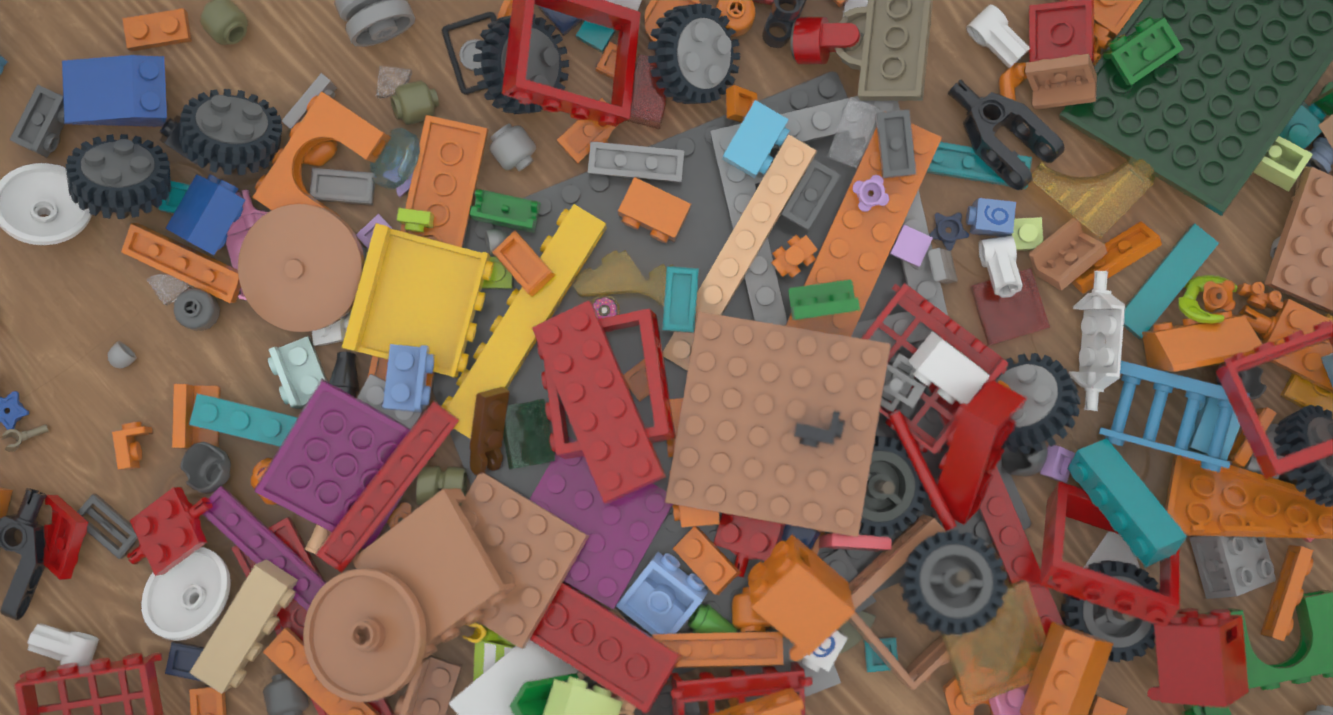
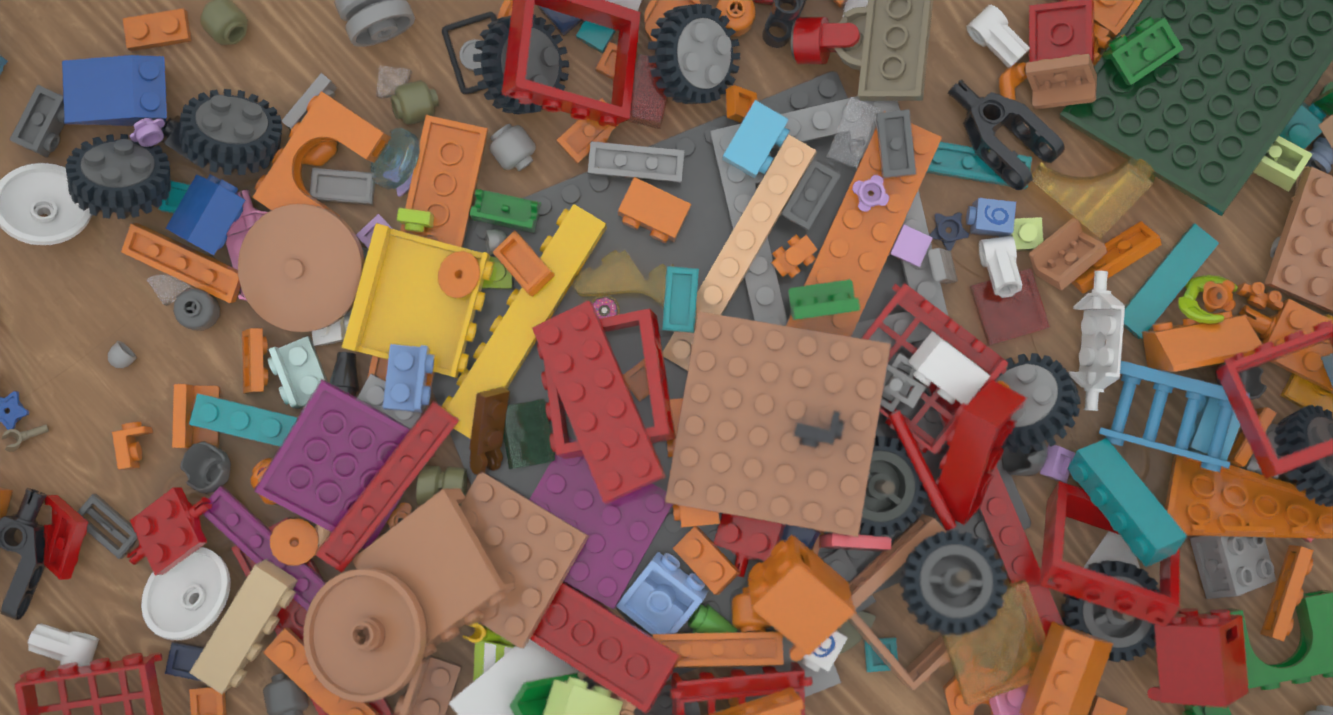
none -> lavender plate [130,118,165,147]
none -> orange plate [242,328,268,394]
none -> orange piece [270,519,319,566]
none -> orange piece [438,251,480,298]

